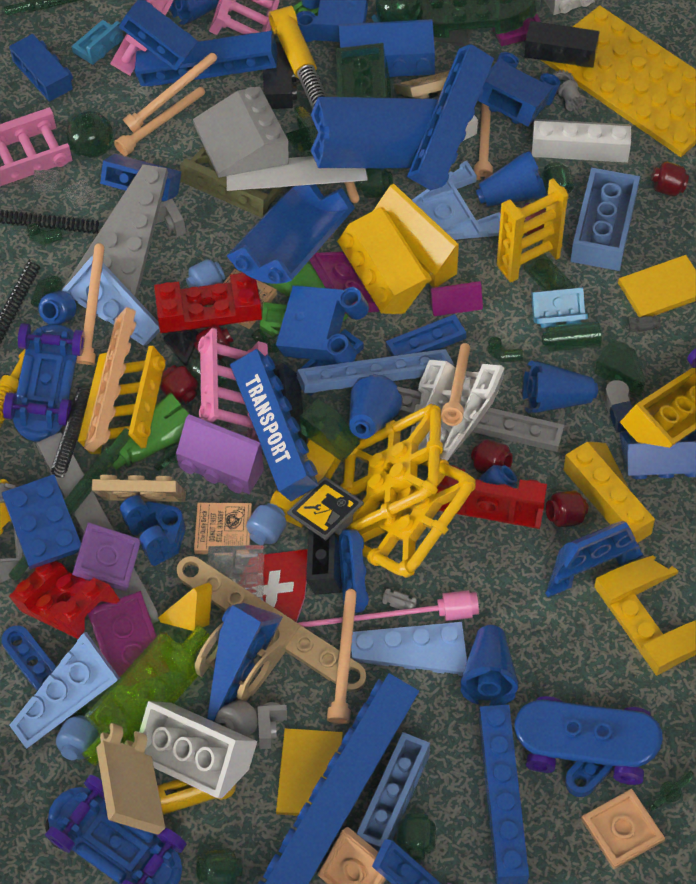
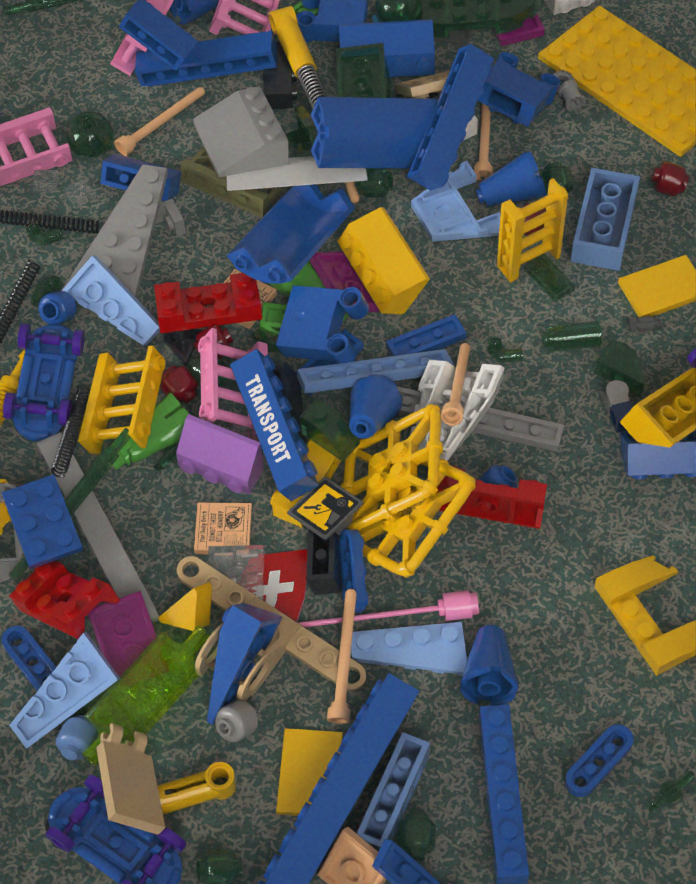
blue brick [9,34,73,102] -> none
dark azure bracket [71,20,124,65] -> none
medium lavender tile [72,522,140,592] -> none
light nougat piece [76,243,104,365] -> none
light nougat plate [84,307,136,452] -> none
tan plate [92,475,186,502] -> none
blue piece [120,495,186,566] -> none
light nougat piece [122,53,217,133] -> none
white slope [139,701,257,798] -> none
medium blue head [186,259,225,288] -> none
medium blue head [246,503,287,545] -> none
light grey bracket [258,702,287,749] -> none
yellow slope [373,184,459,288] -> none
light grey piece [382,588,417,610] -> none
magenta slope [430,281,483,316] -> none
dark red head [471,439,513,473] -> none
blue piece [515,696,663,785] -> none
blue cone [522,360,598,413] -> none
black brick [524,21,600,68] -> none
dark azure bracket [531,287,588,328] -> none
white slope [532,119,631,163] -> none
dark red head [545,490,588,527] -> none
blue wedge [545,521,644,598] -> none
yellow wedge [563,442,655,543] -> none
light nougat tile [581,789,665,869] -> none

